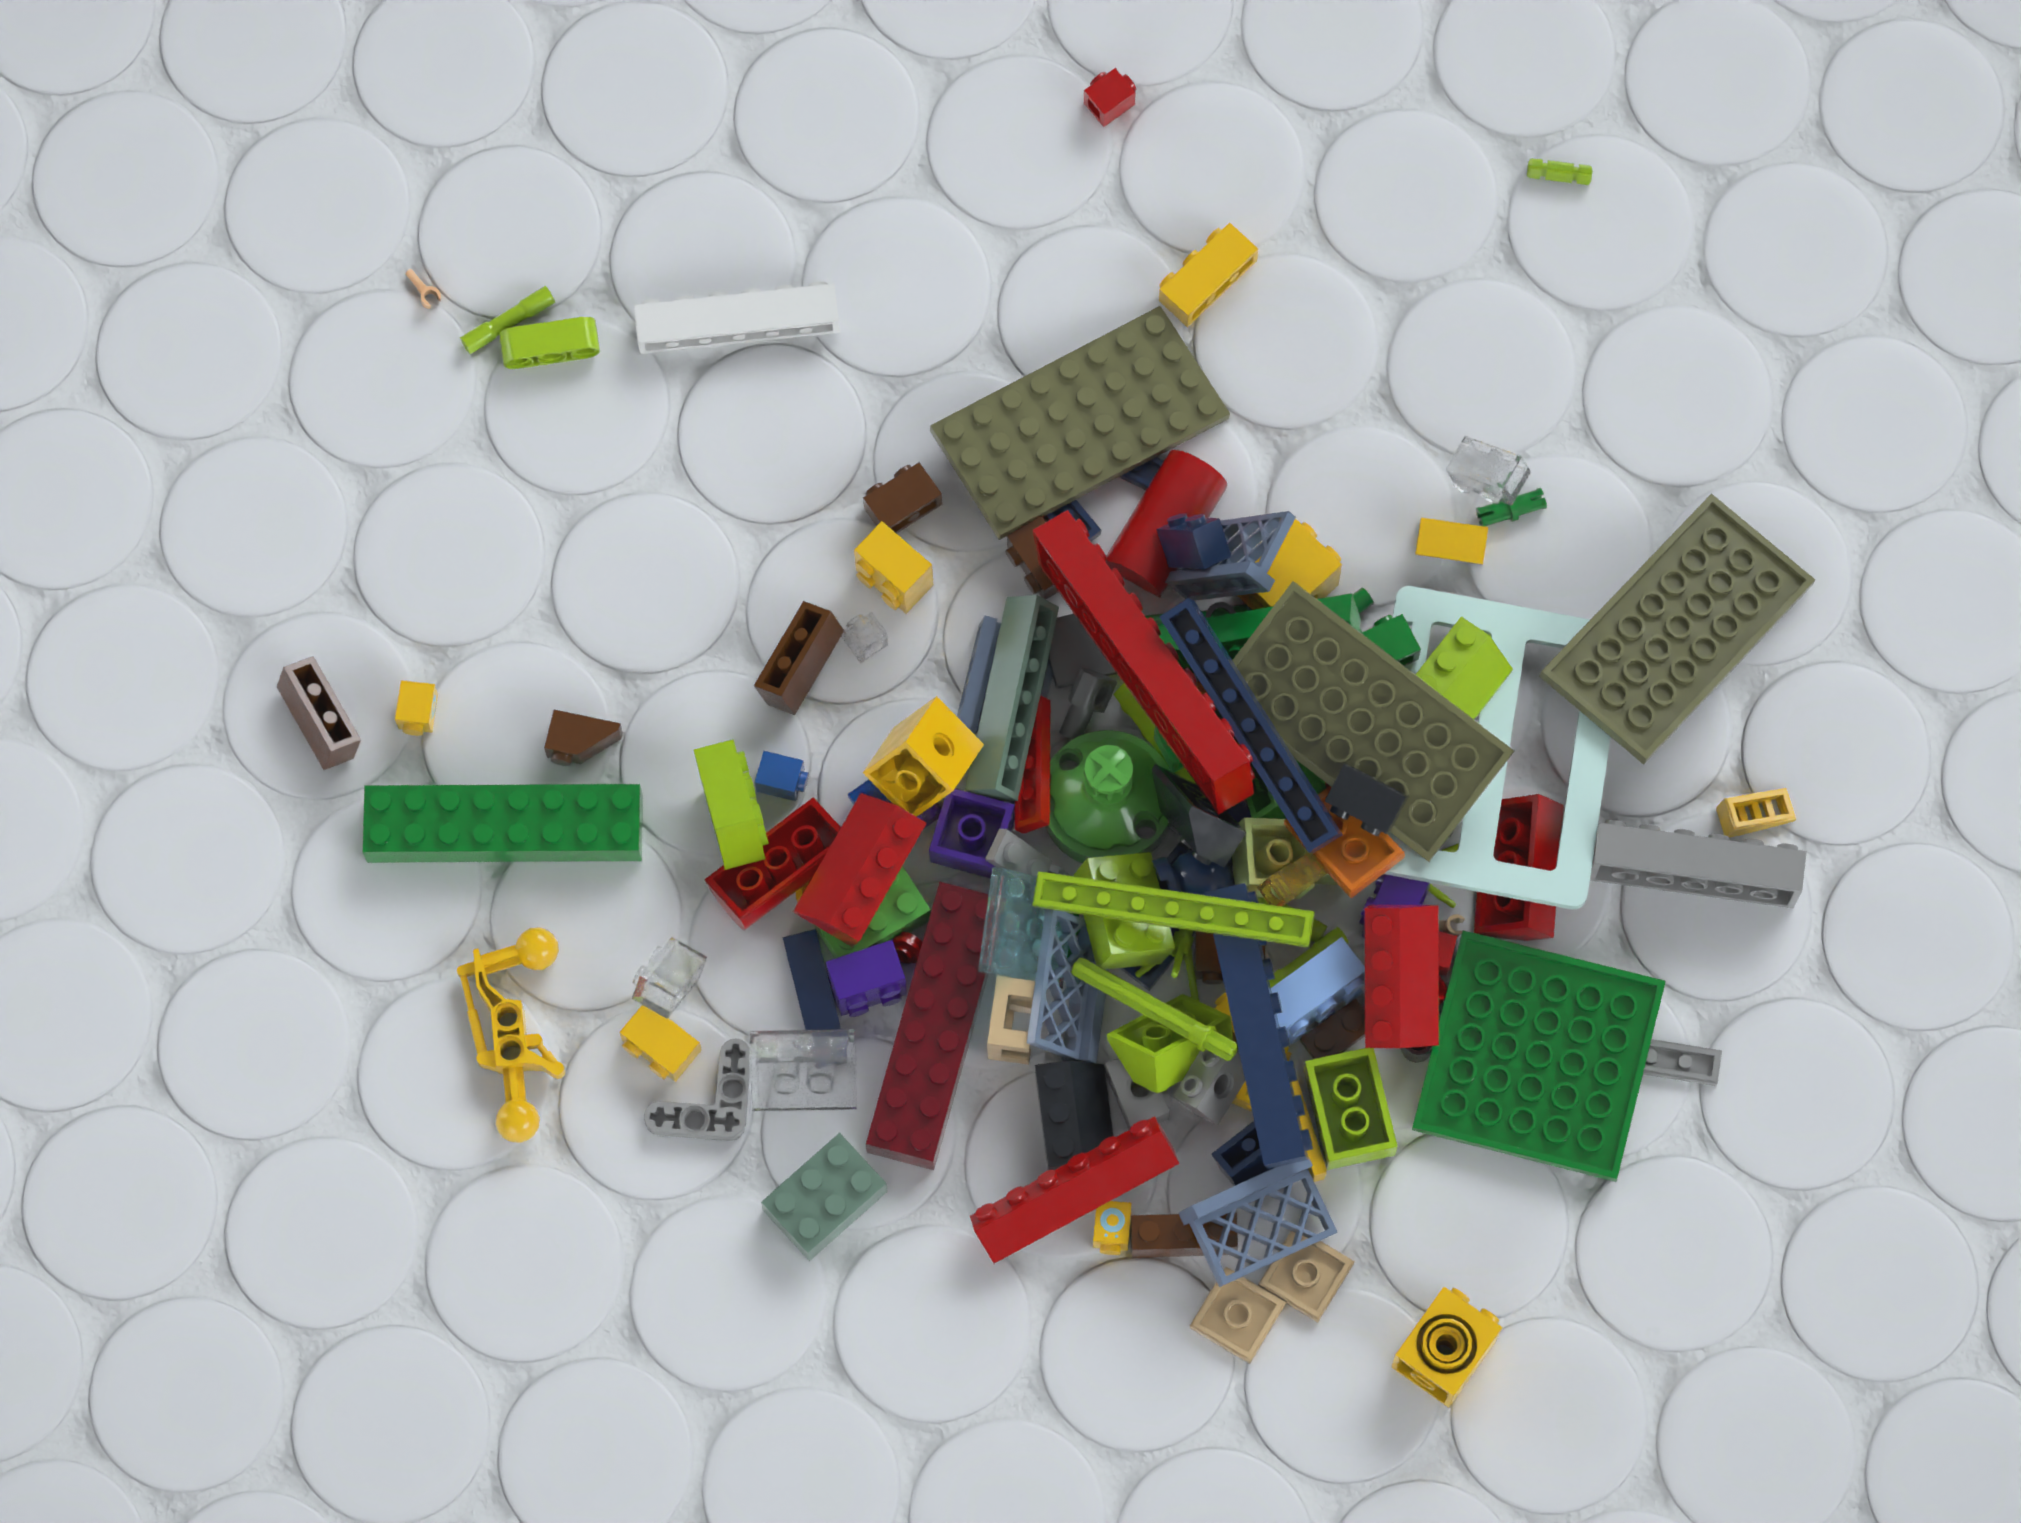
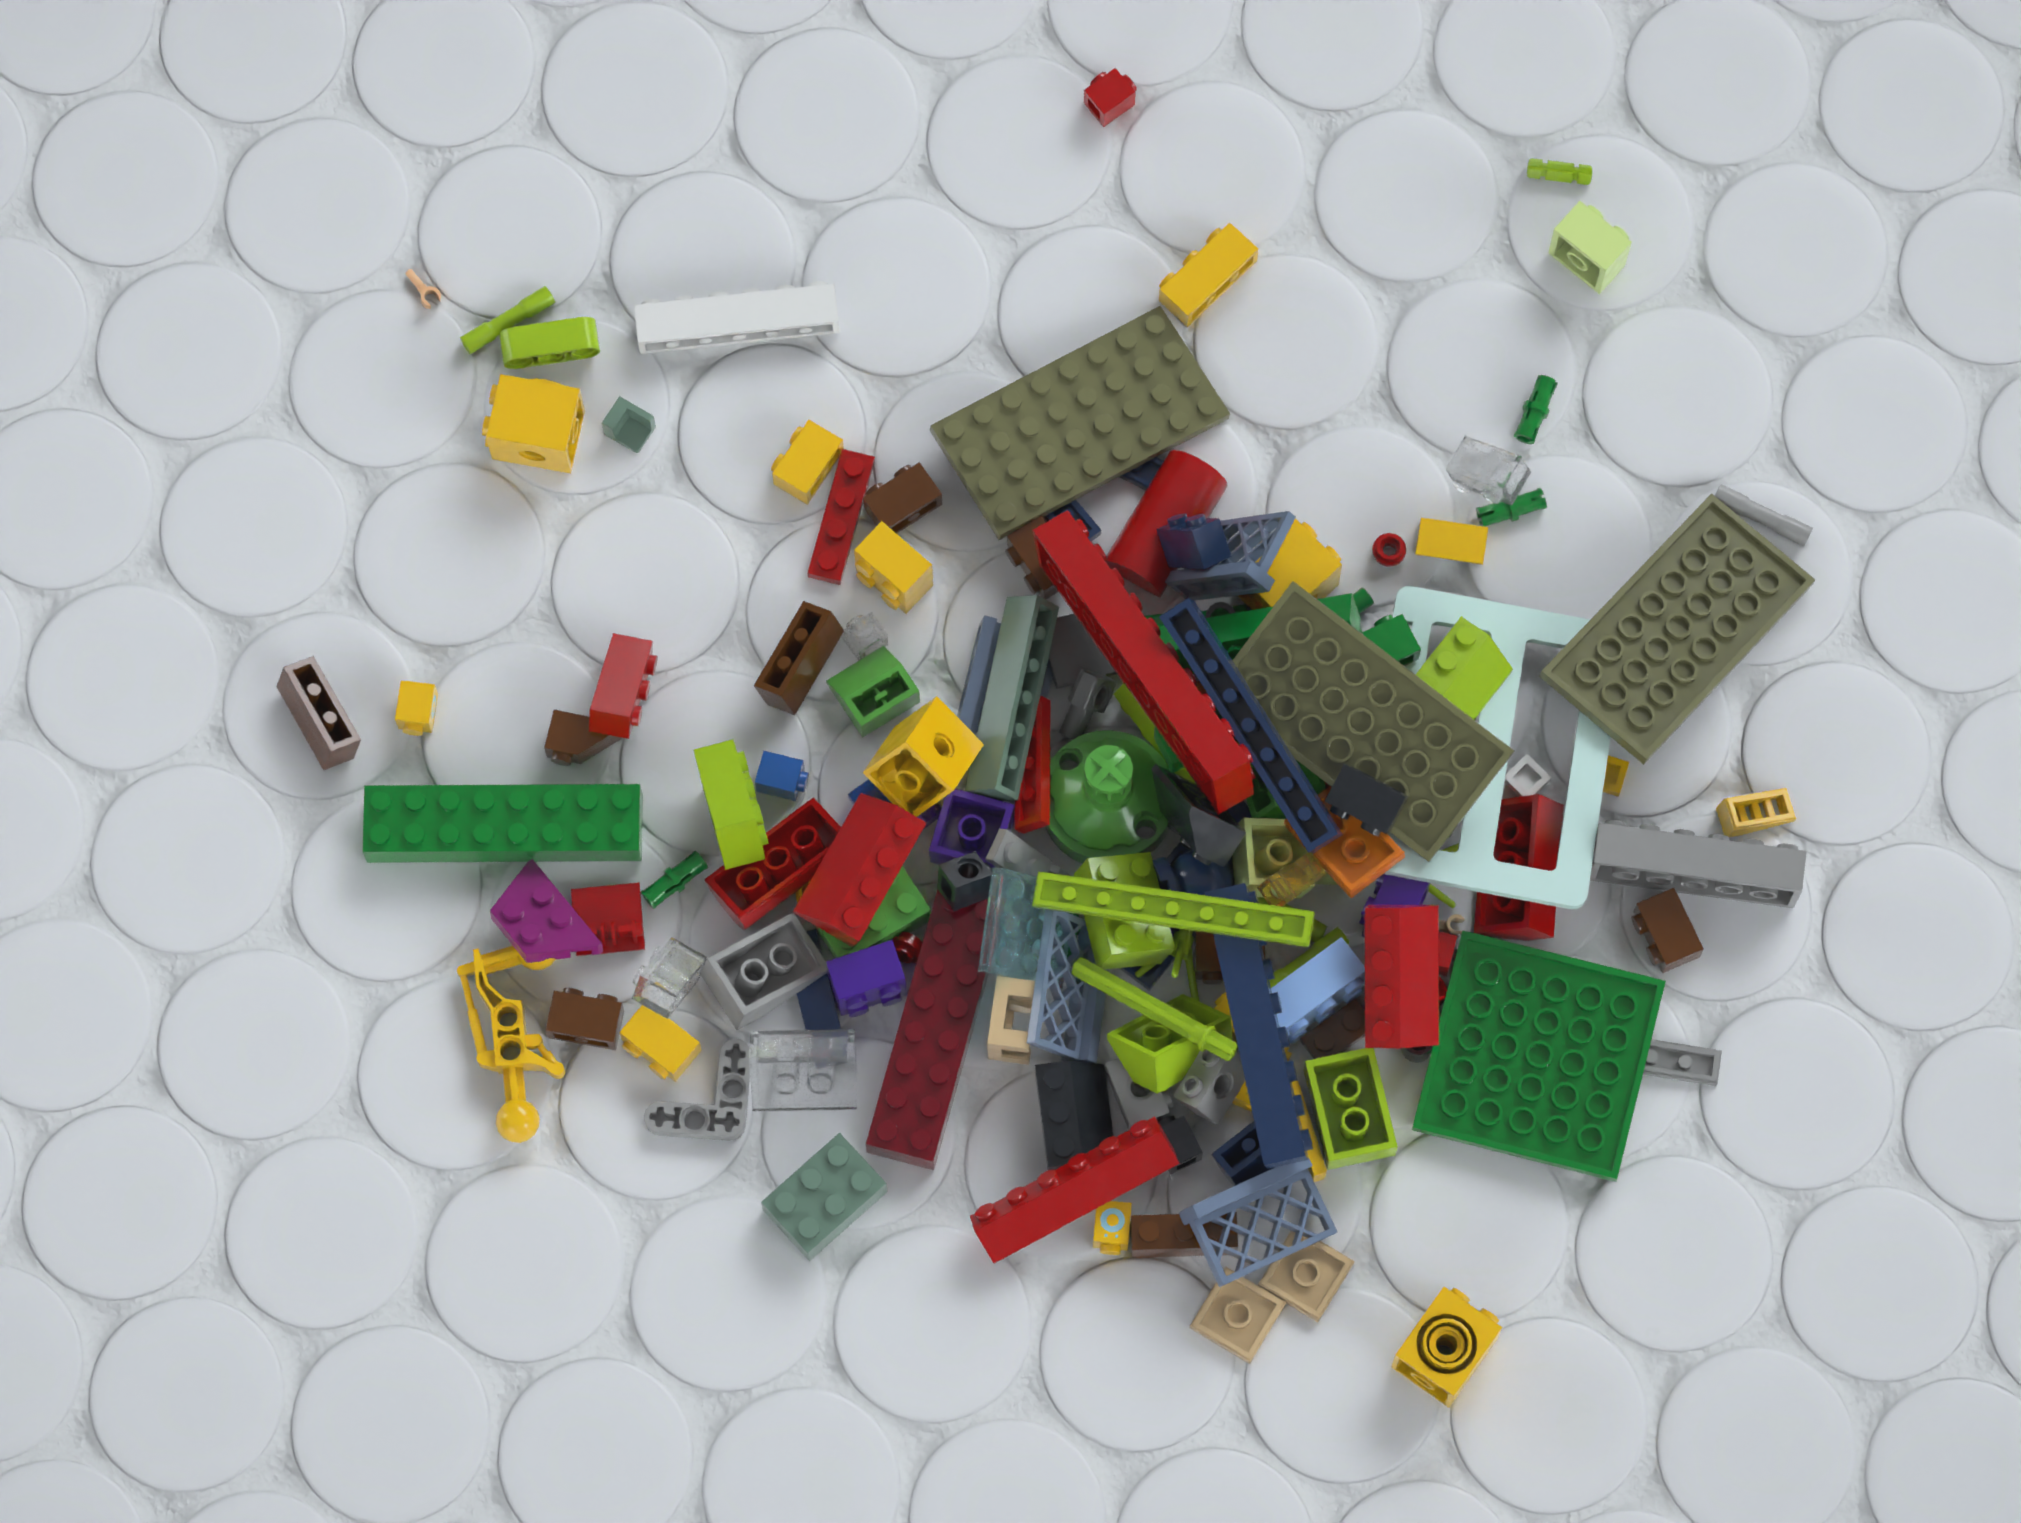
none -> yellow brick [482,374,585,474]
none -> magenta wing [490,859,603,963]
none -> reddish brown brick [545,988,624,1050]
none -> red hinge [571,882,645,956]
none -> red brick [589,633,658,739]
none -> sand green panel [601,396,656,453]
none -> green pin [640,850,708,909]
none -> light grey slope [700,913,827,1030]
none -> yellow brick [771,420,844,505]
none -> red plate [807,449,875,585]
none -> bright green slope [826,646,920,738]
none -> black brick [937,851,994,911]
none -> black brick [1159,1115,1203,1175]
none -> red plate [1372,533,1406,567]
none -> white plate [1504,754,1552,797]
none -> green pin [1514,375,1558,444]
none -> yellowish green brick [1548,201,1632,294]
none -> yellow tile [1603,755,1629,797]
none -> reddish brown brick [1631,888,1704,973]
none -> light grey piece [1715,484,1813,546]

